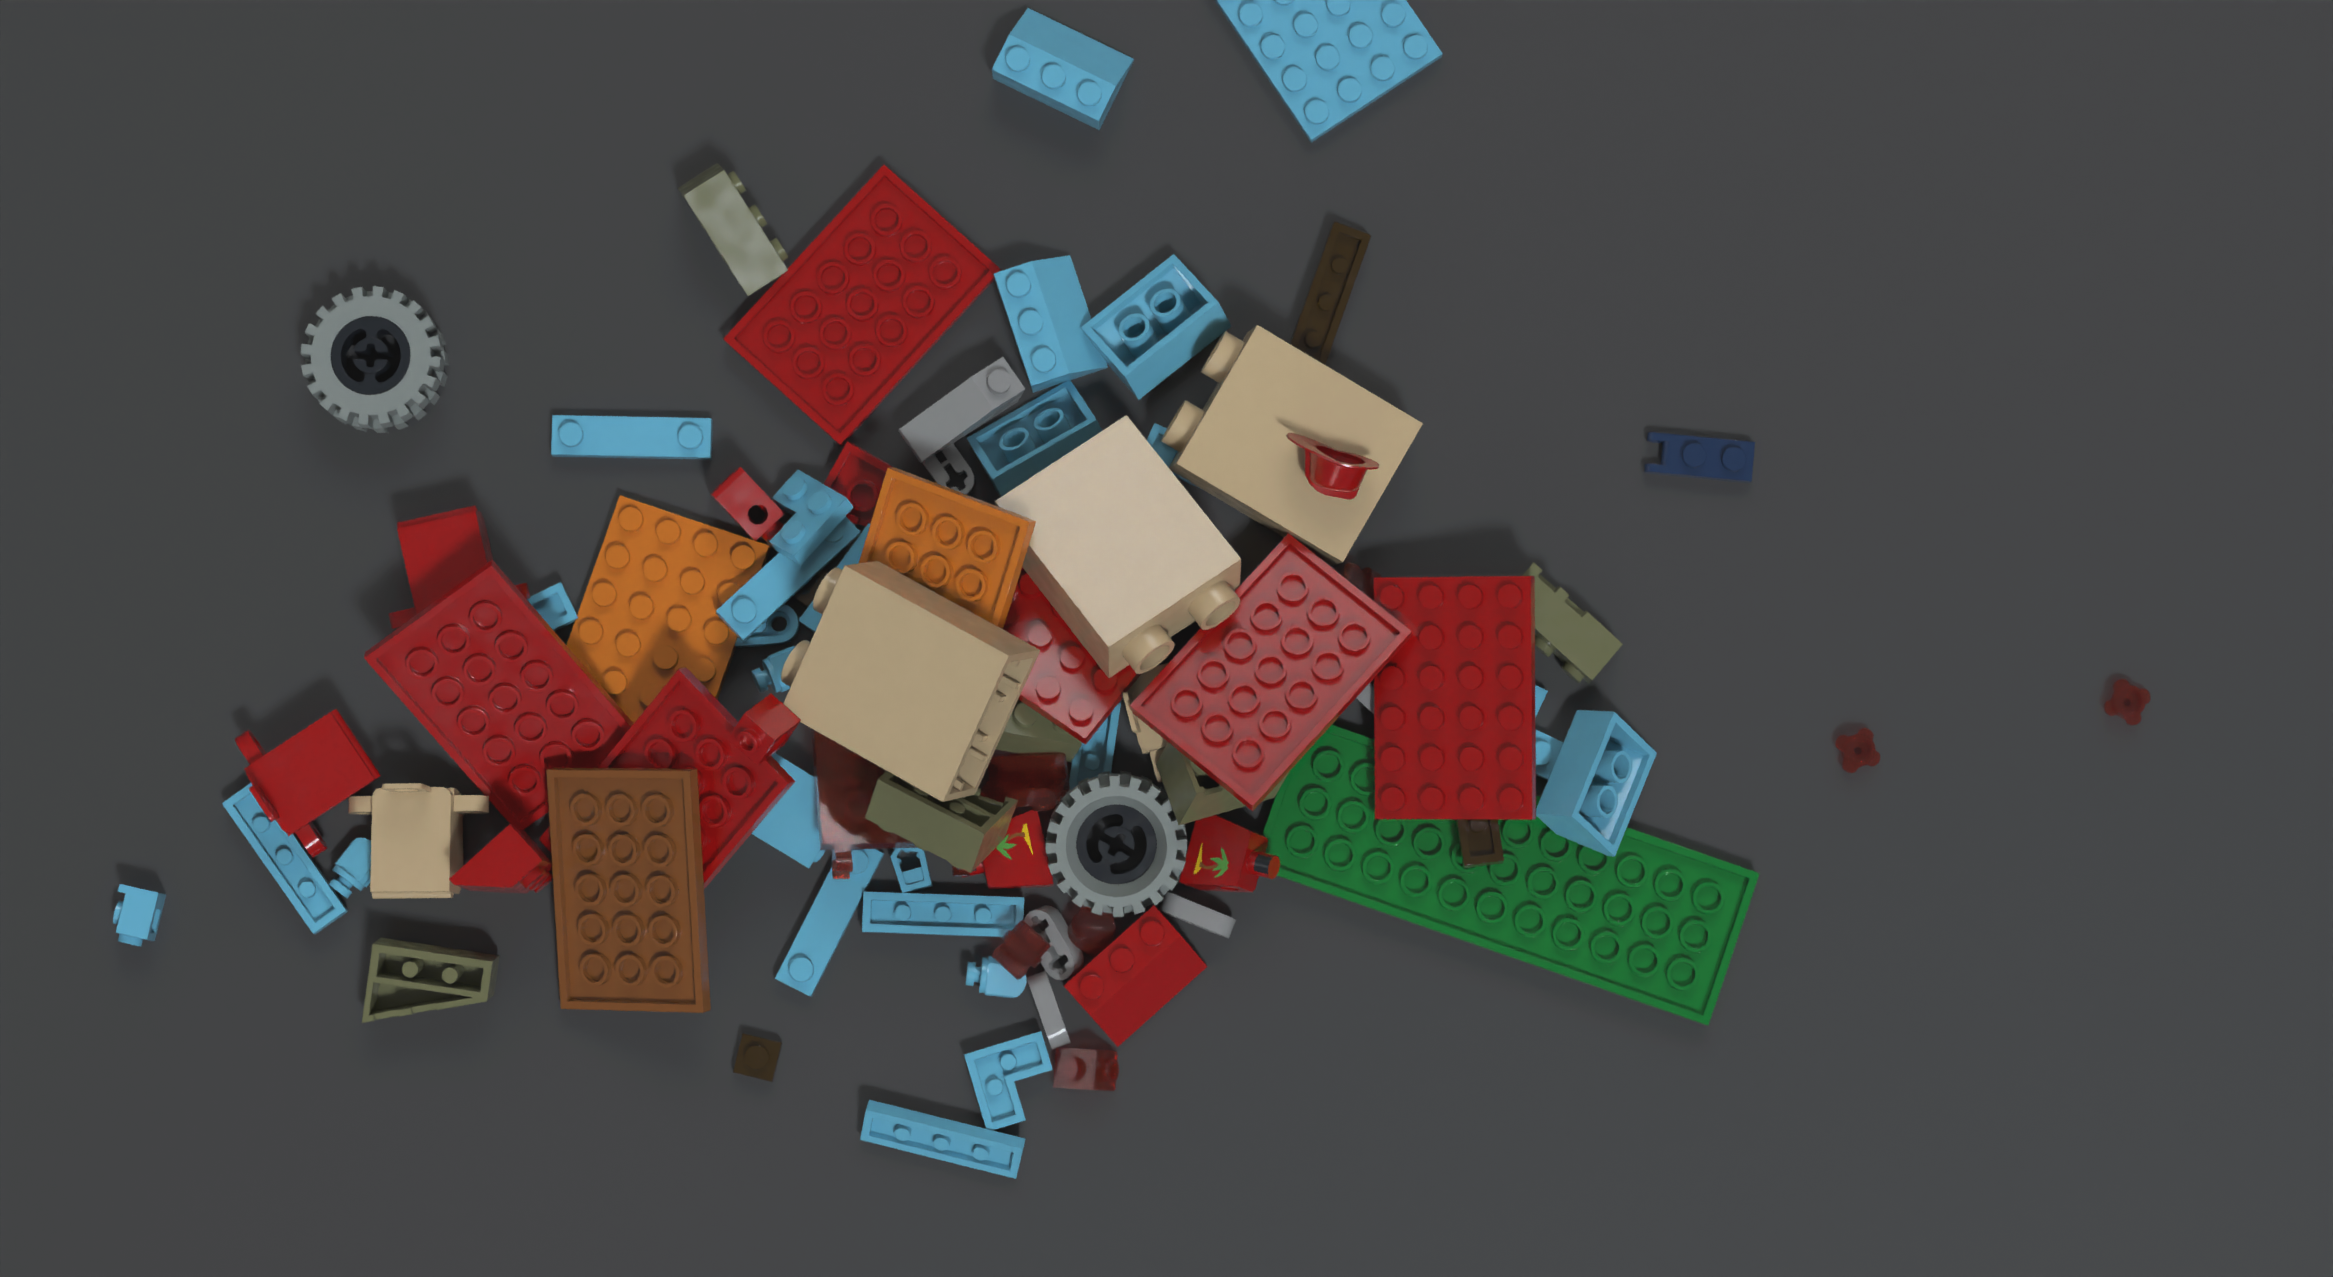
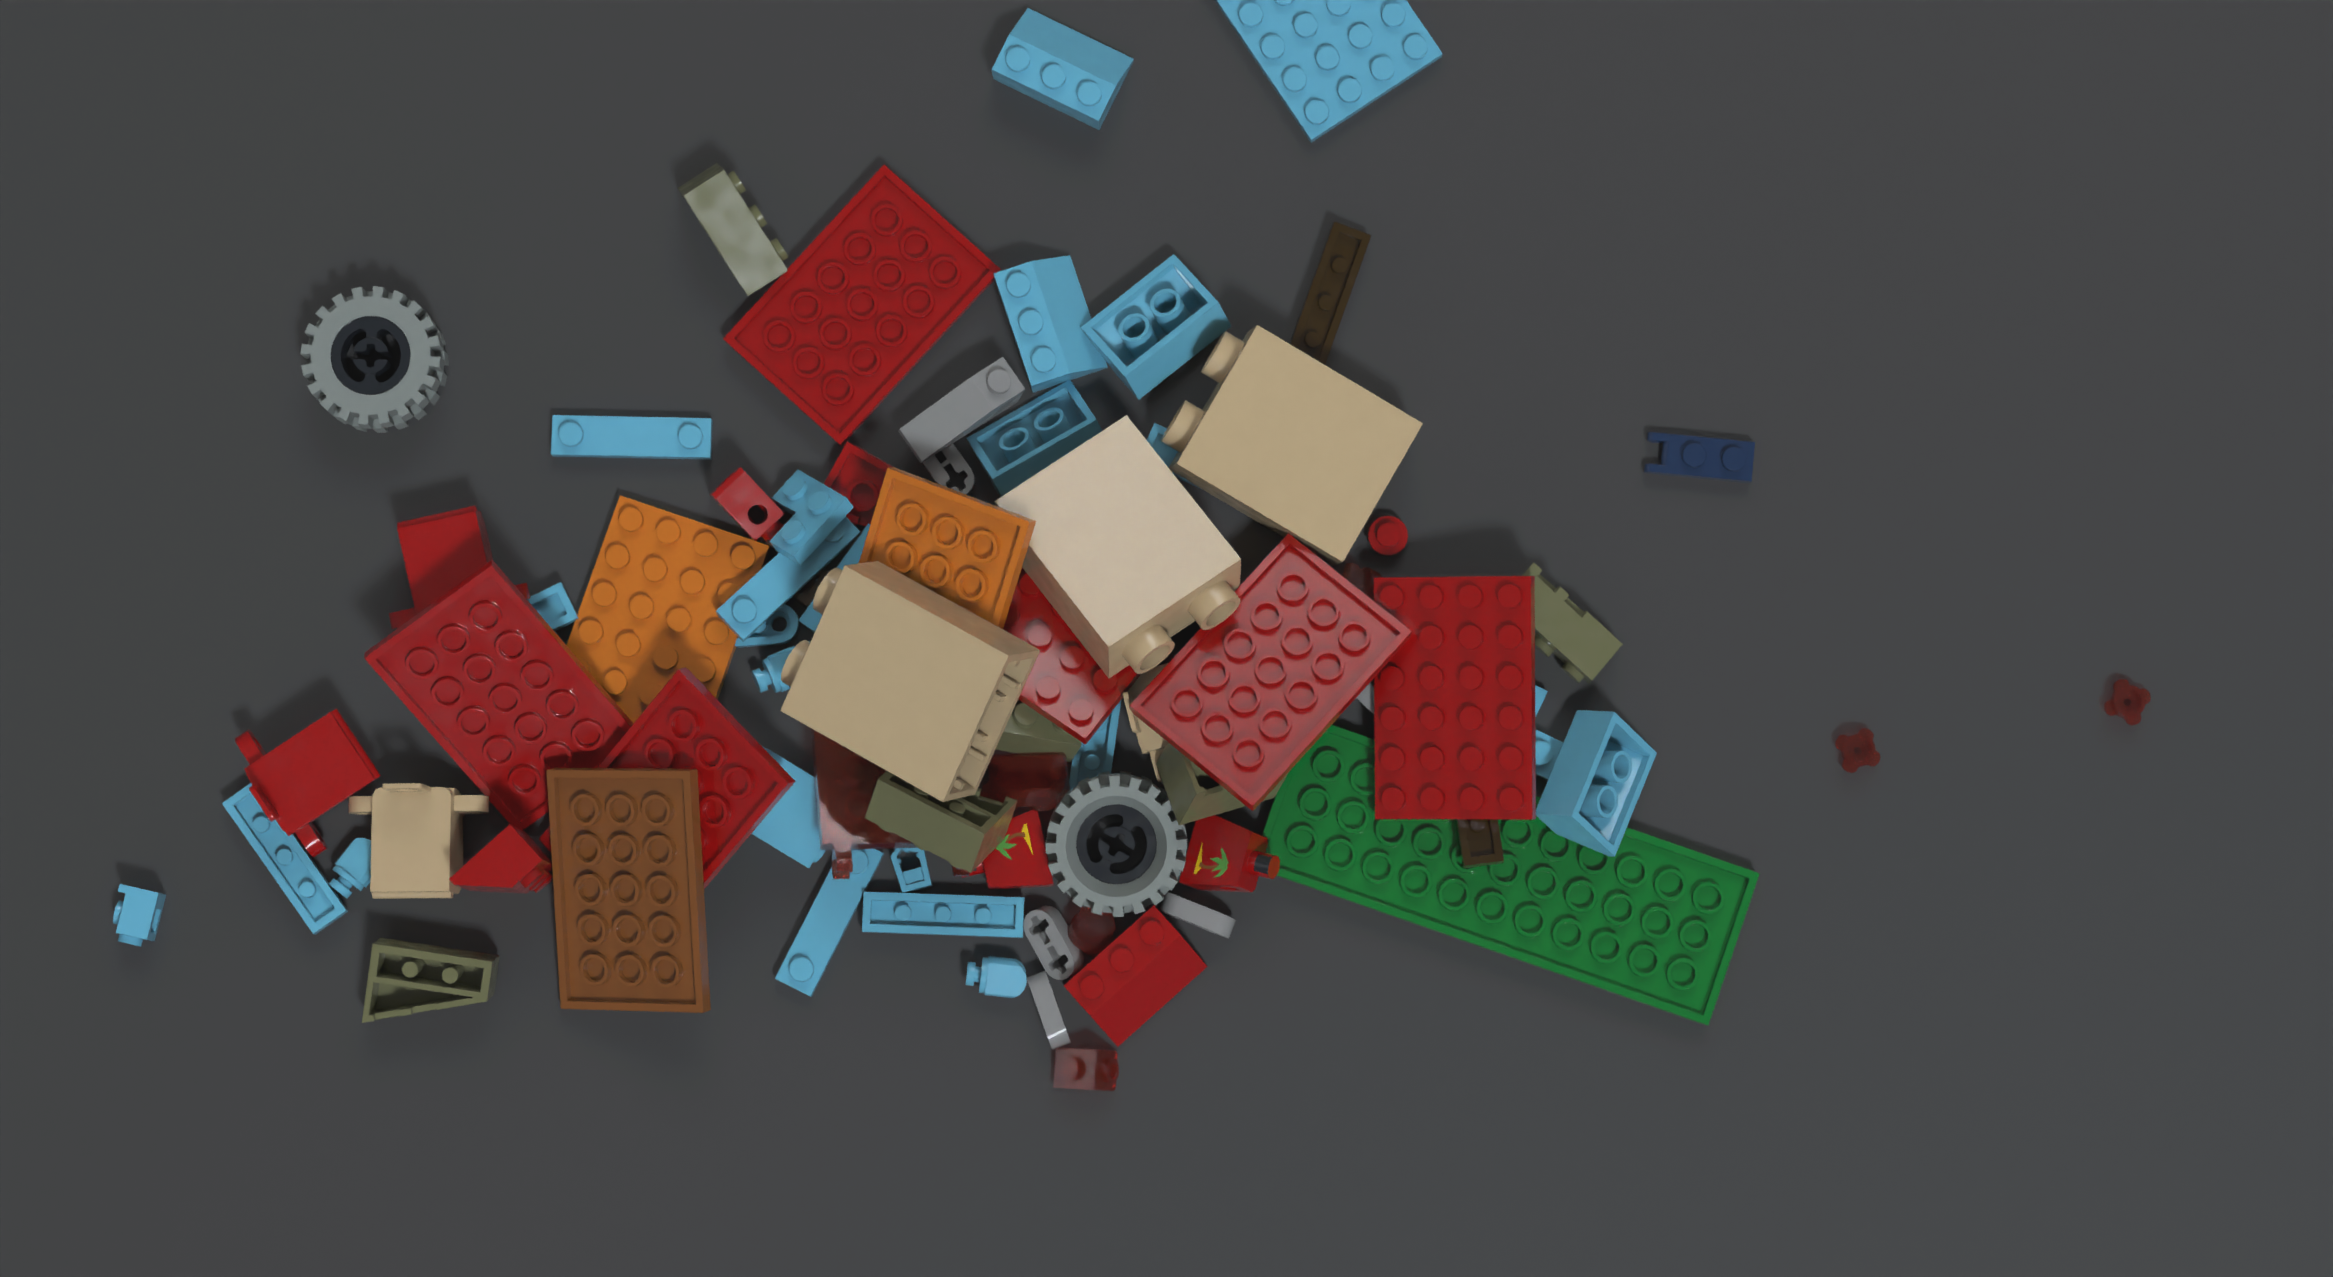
red brick [728,693,801,766] -> none
dark brown plate [733,1033,783,1082] -> none
medium azure plate [860,1100,1026,1179] -> none
medium azure plate [964,1031,1053,1130] -> none
clear red piece [992,920,1050,980] -> none
red piece [1286,433,1379,500] -> none
none -> red plate [1368,516,1408,556]

